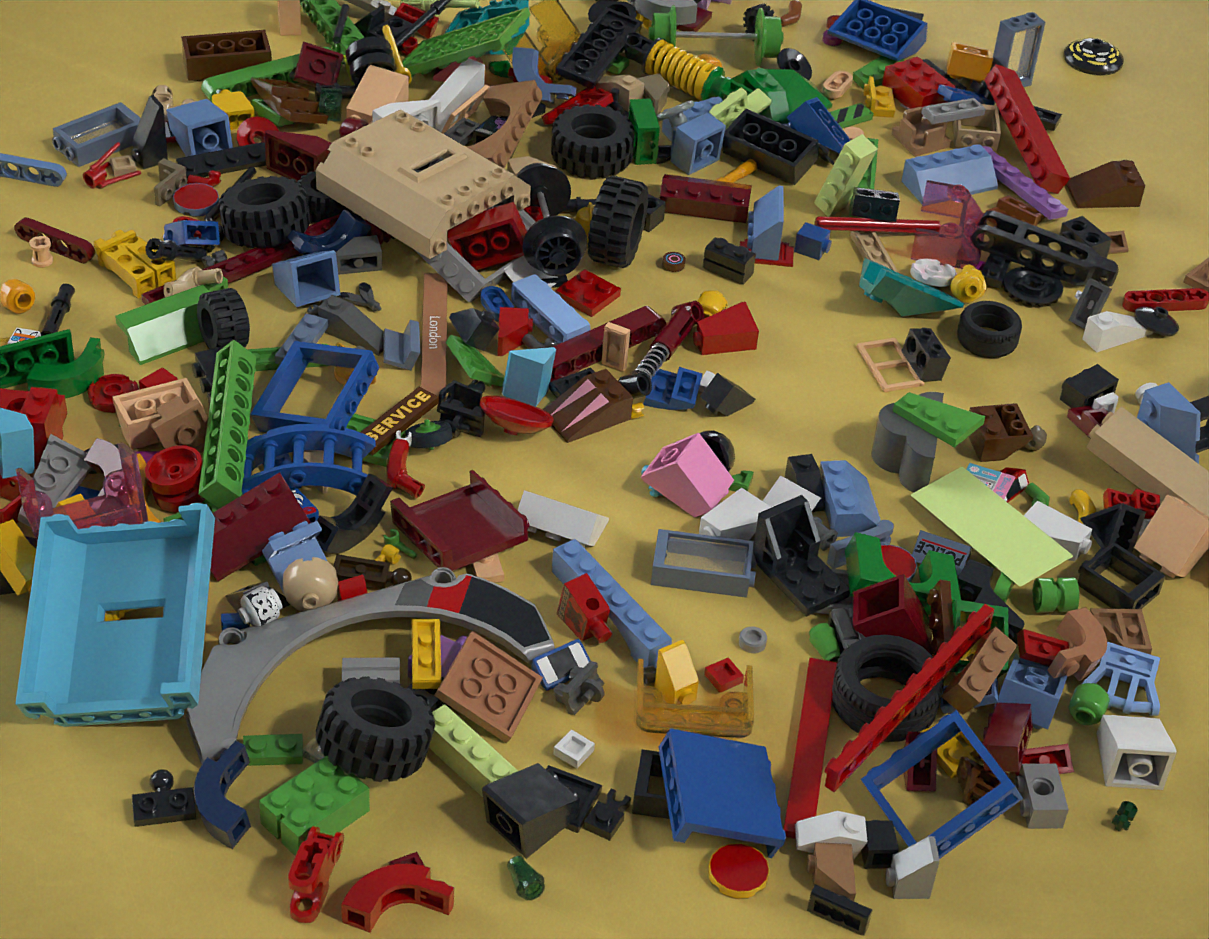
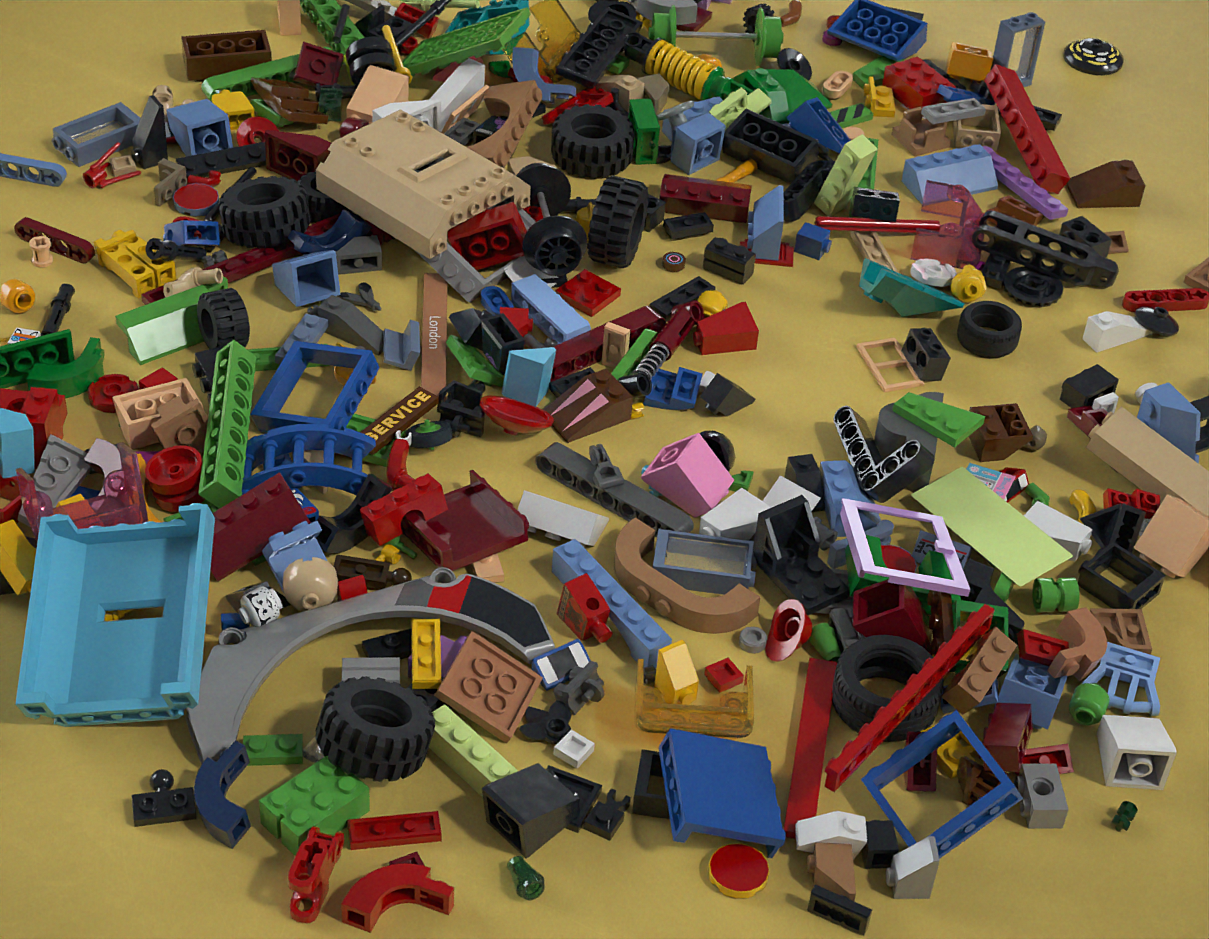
dark grey piece [1069,278,1112,329] -> none
none -> red tile [348,811,442,850]
none -> red arch [360,473,448,546]
none -> black plate [362,628,412,659]
none -> black torso [481,313,525,376]
none -> black plate [519,700,571,744]
none -> dark grey beam [535,442,694,537]
none -> dark grey piece [589,444,624,490]
none -> bright green beam [611,329,659,381]
none -> medium nougat arch [614,518,761,634]
none -> black plate [650,276,716,322]
none -> black plate [663,212,714,240]
none -> red piece [765,599,812,662]
none -> black beam [783,161,836,222]
none -> black beam [833,405,935,503]
none -> lavender door [840,498,970,597]

